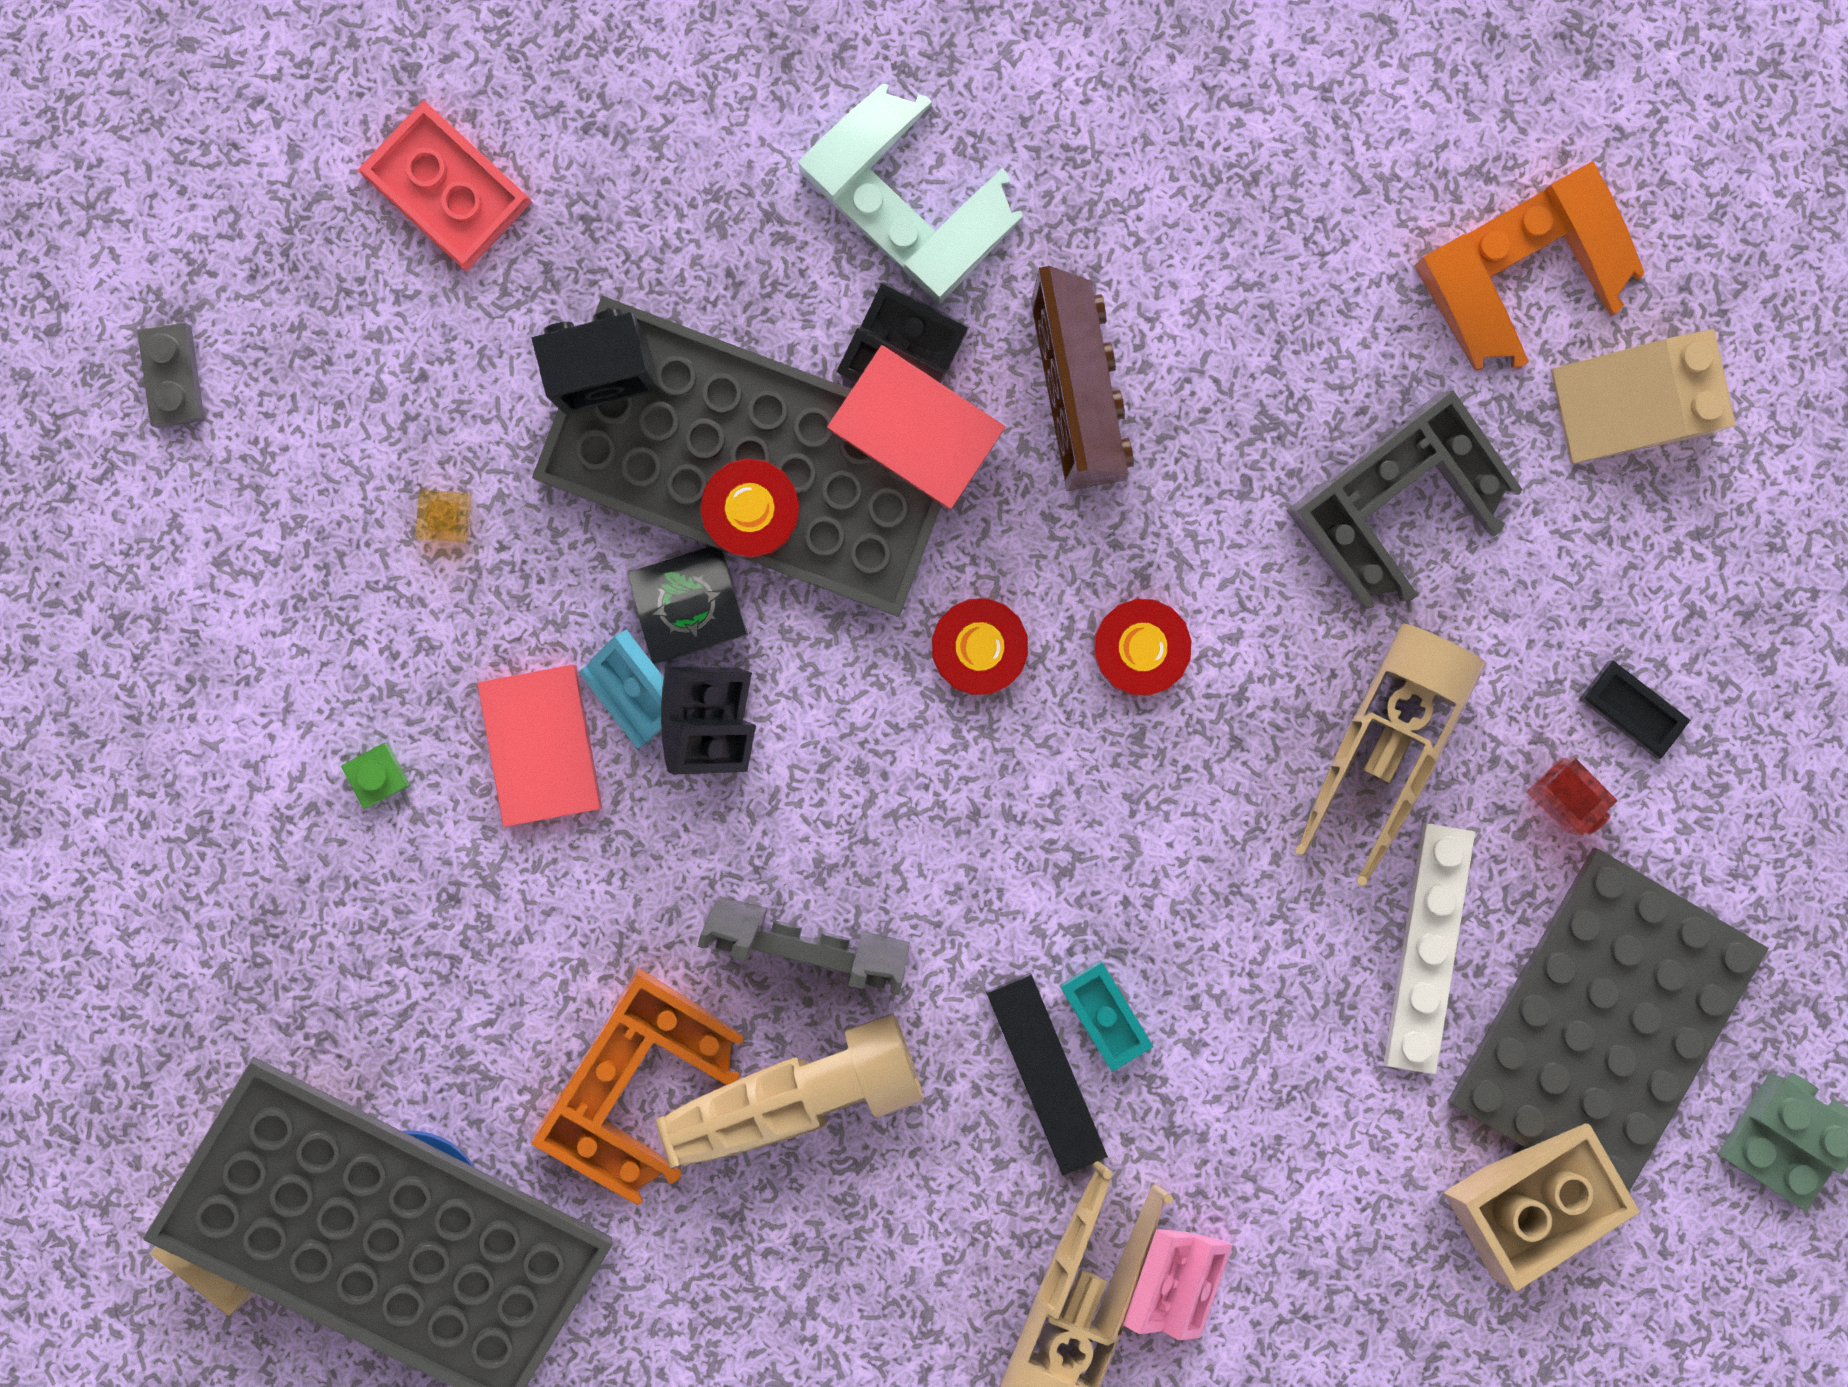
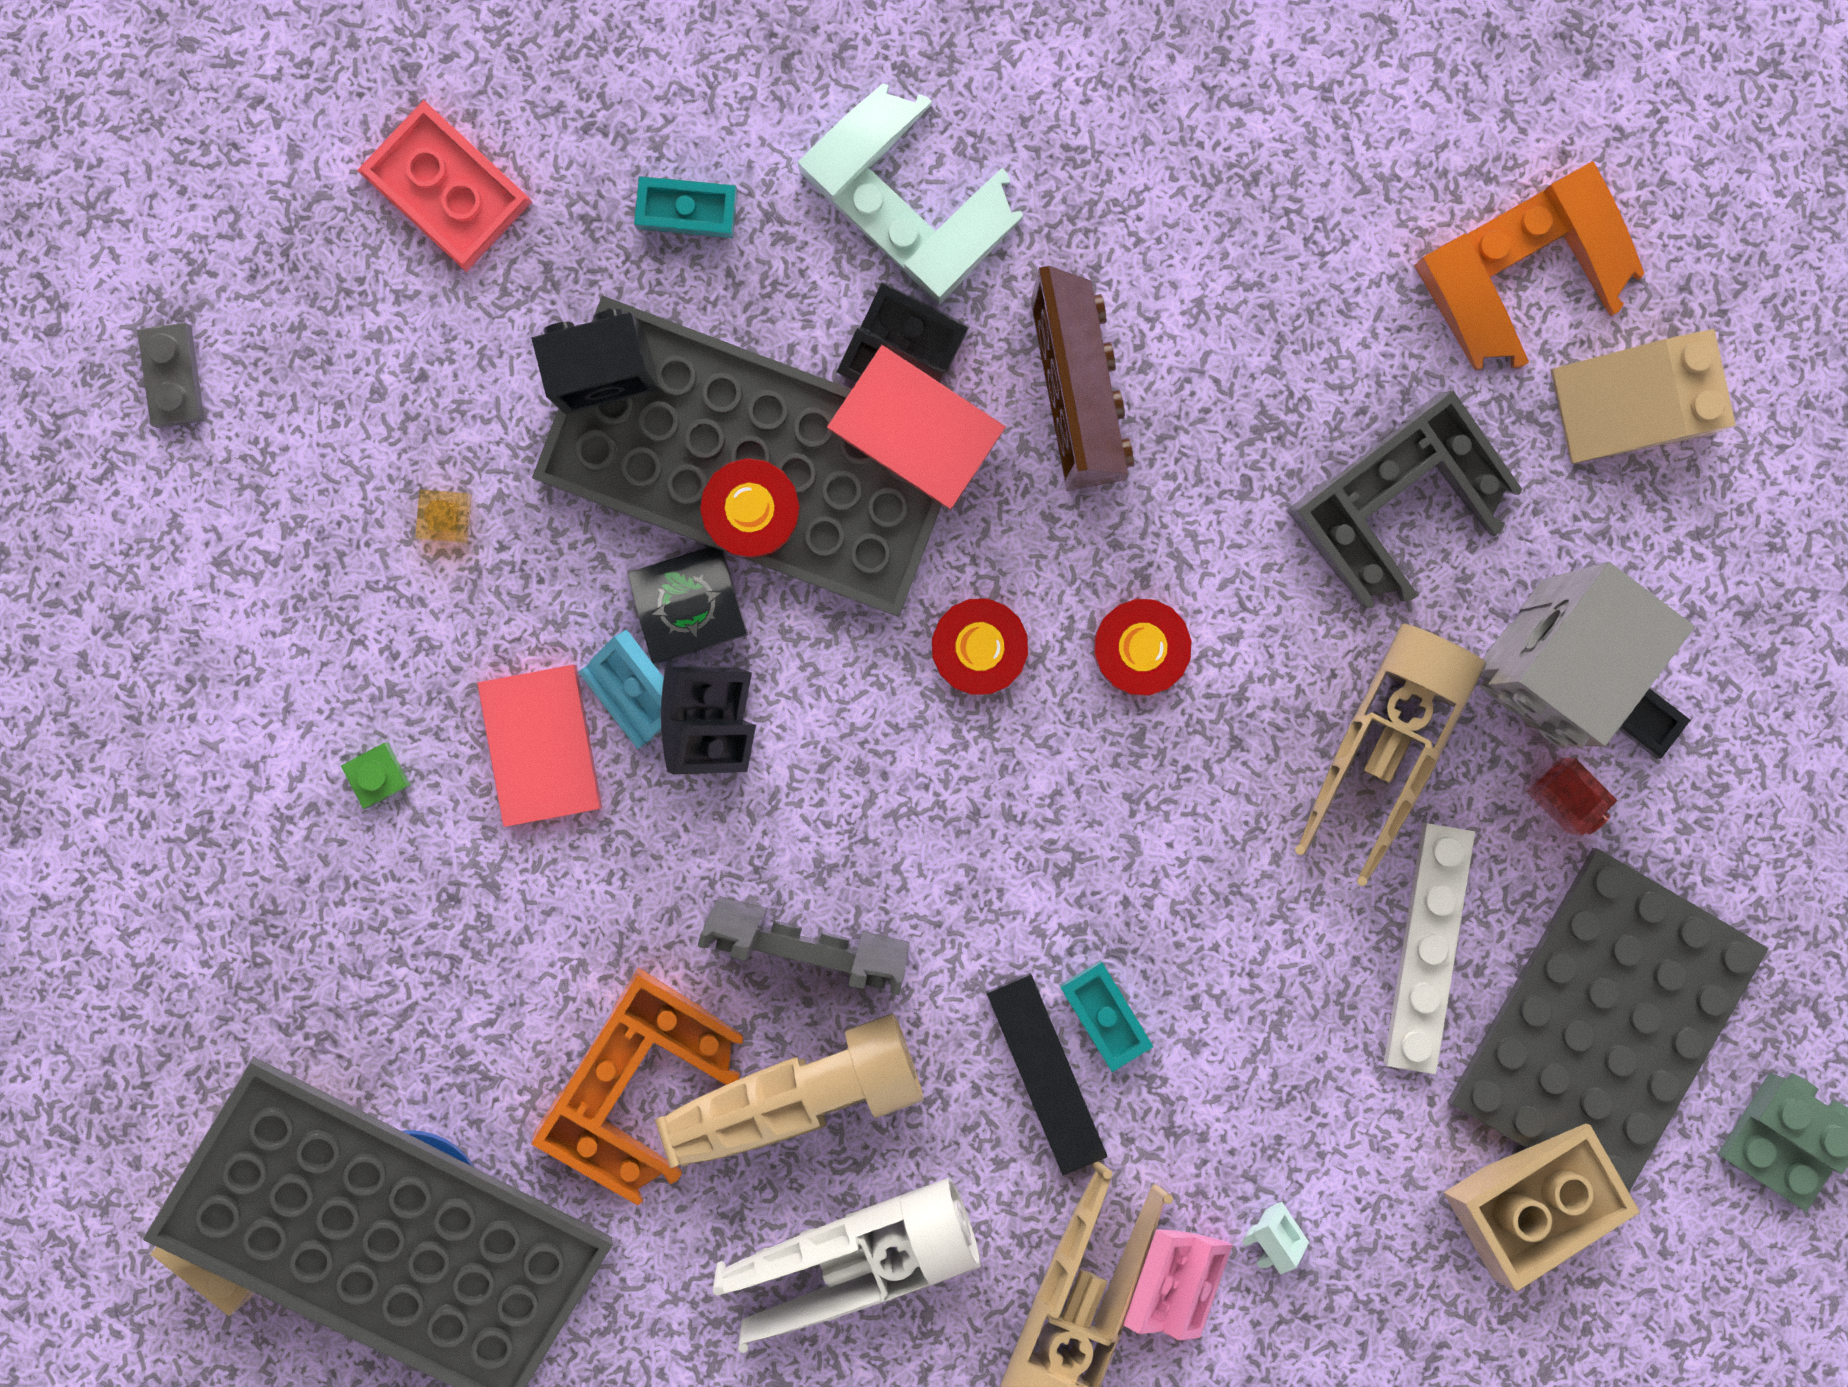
none -> teal plate [634,176,738,238]
none -> white piece [713,1178,981,1353]
none -> light aqua tile [1242,1202,1309,1275]
none -> light grey piece [1480,562,1696,749]

